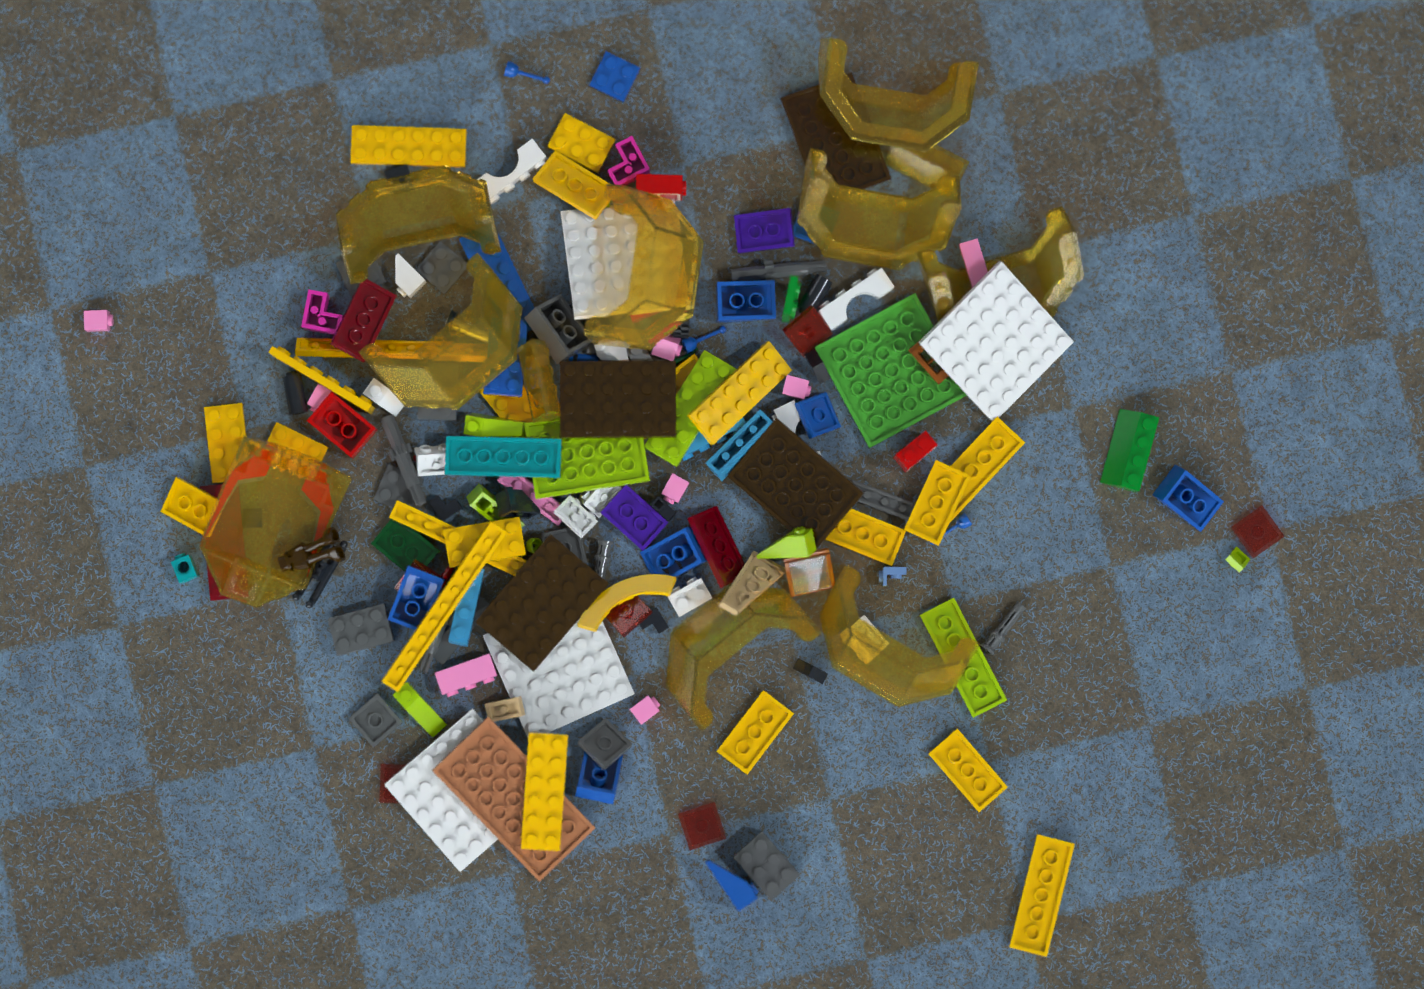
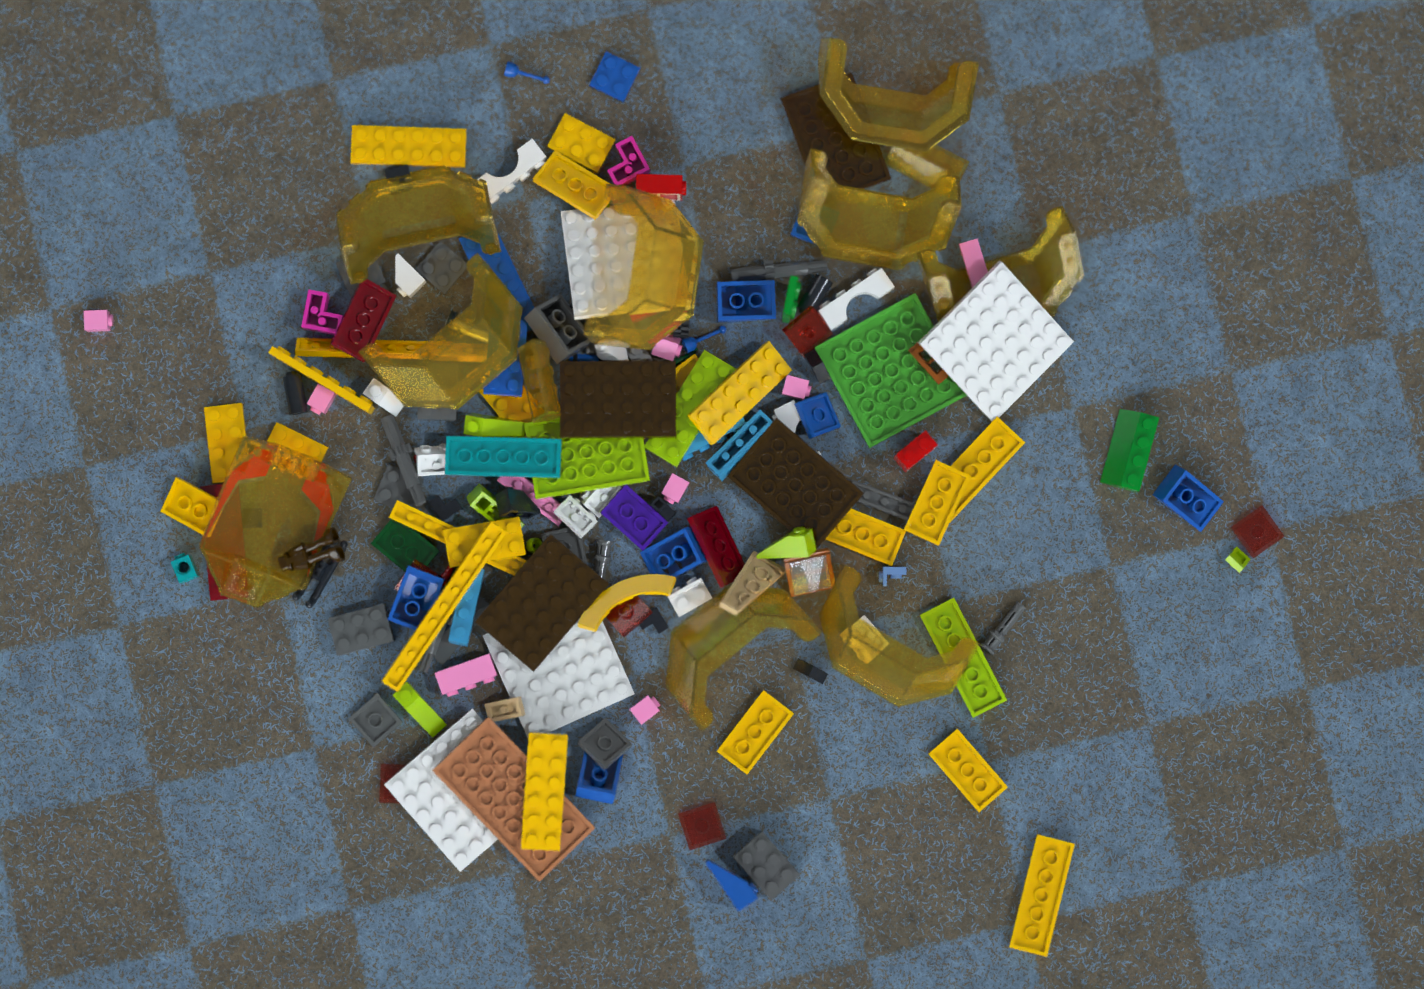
red slope [307,391,378,459] -> none
dark purple plate [734,208,795,254] -> none
blue hinge [929,512,972,545] -> none

